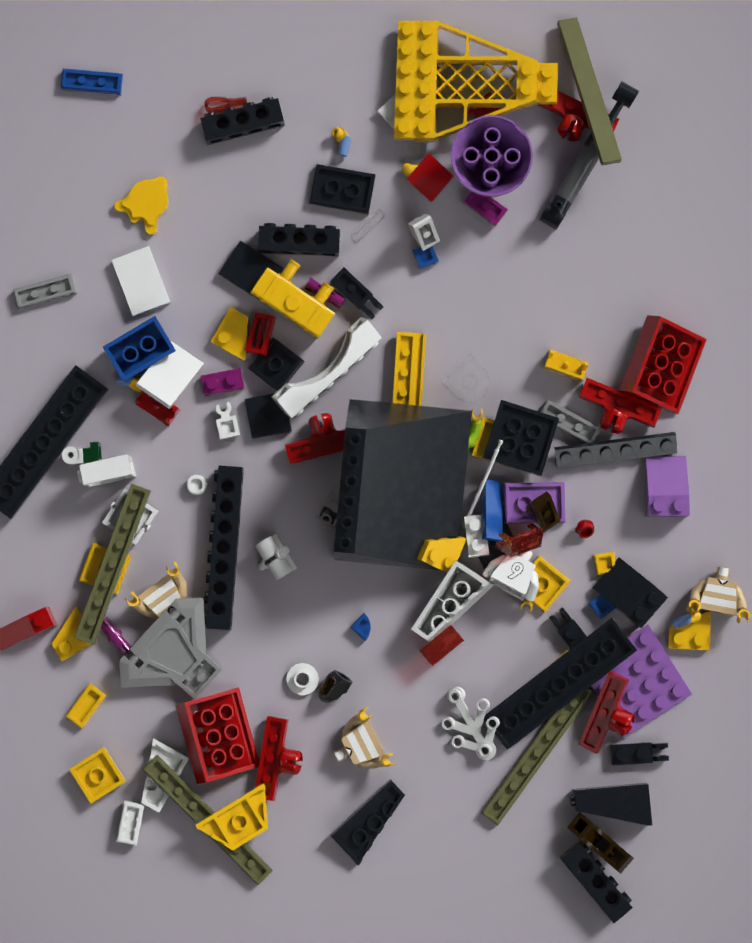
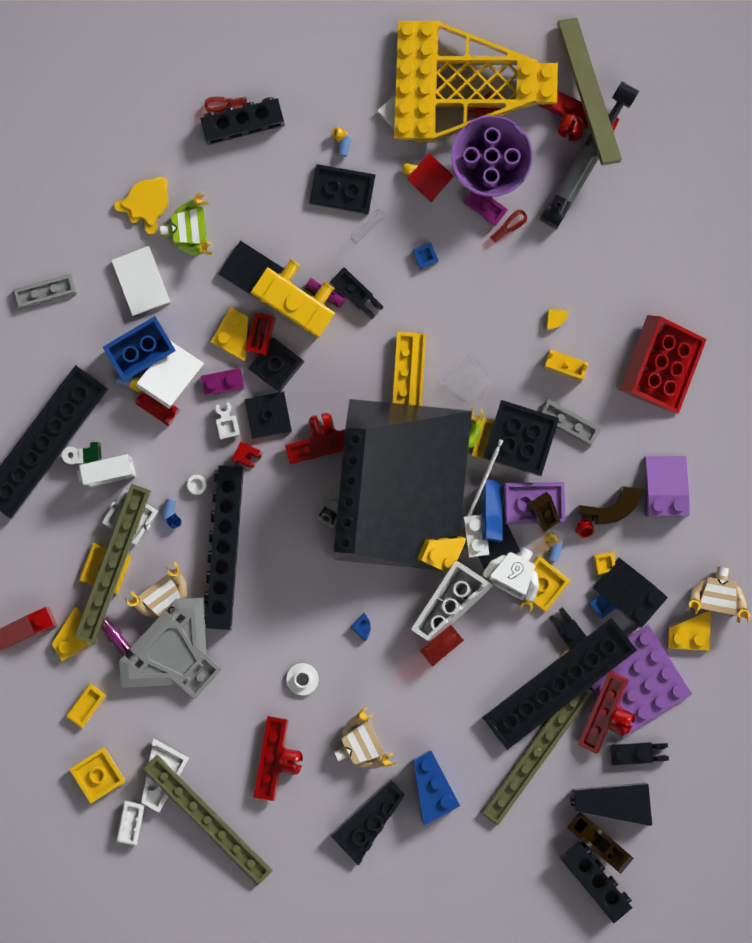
blue tile [61,68,123,95] -> none
red slope [175,687,259,784] -> none
yellow wing [195,783,268,851] -> none
white pin [255,534,297,581] -> none
black brick [258,223,340,257] -> none
white arch [271,317,382,418] -> none
black rock [319,670,353,703] -> none
white slope [408,214,440,251] -> none
white plant [442,687,500,760] -> none
clear red hinge [496,523,544,558] -> none
black plate [554,432,677,469] -> none
red plate [579,378,662,434] -> none
medium blue arm [672,608,701,629] -> none
none -> torso [160,193,213,255]
none -> arm [162,499,182,528]
none -> red hinge [232,441,263,468]
none -> blue wedge [413,750,460,825]
none -> clear red piece [490,210,527,243]
none -> arm [544,532,562,562]
none -> yellow tile [547,309,569,330]
none -> dark brown arch [577,486,643,525]

